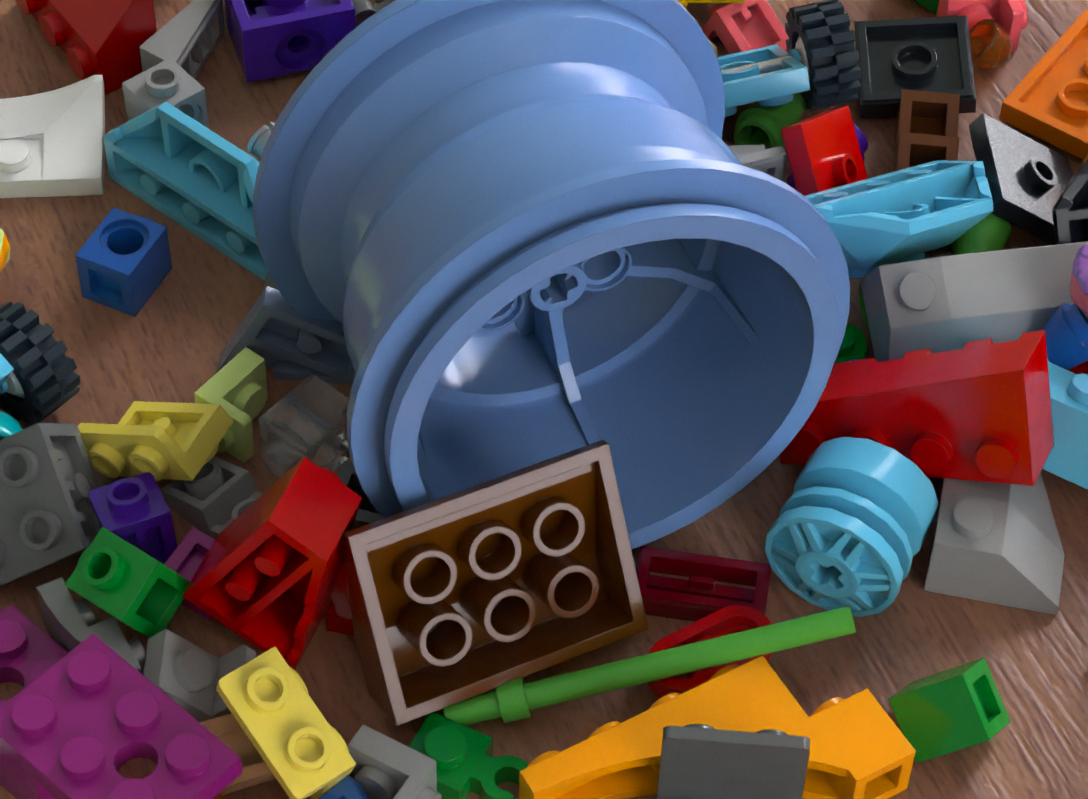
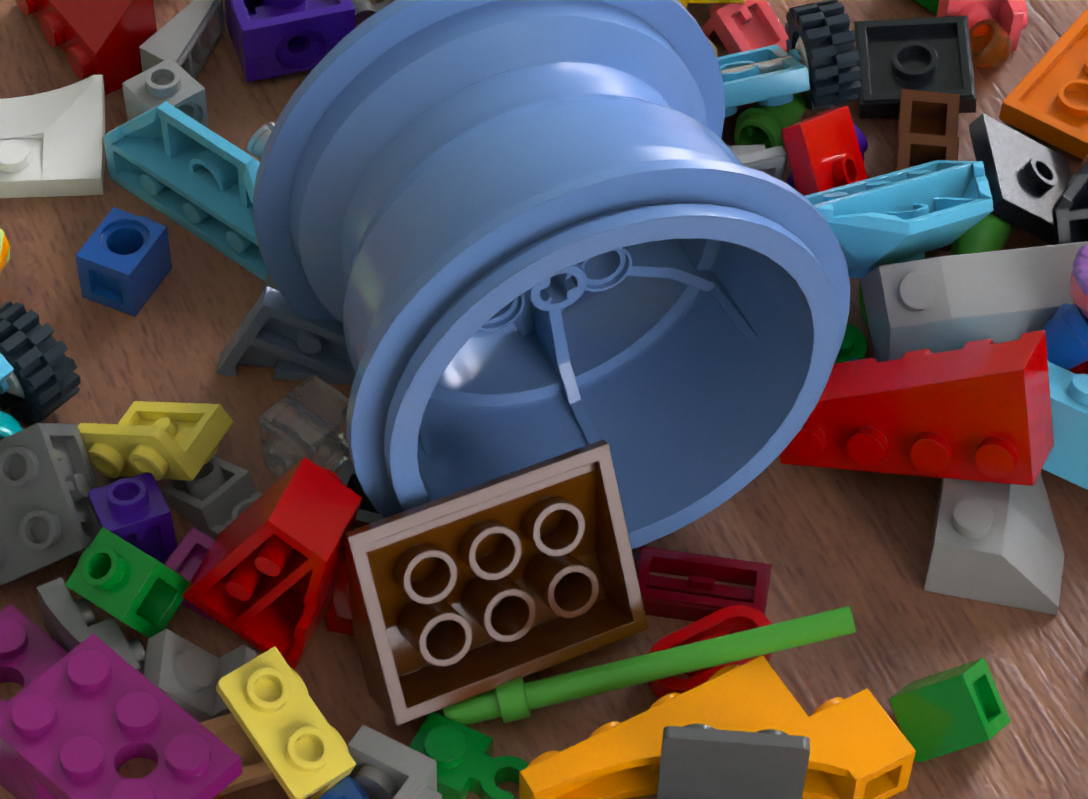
yellowish green bracket [194,347,268,463] -> none
medium azure wheel [765,437,939,617] -> none

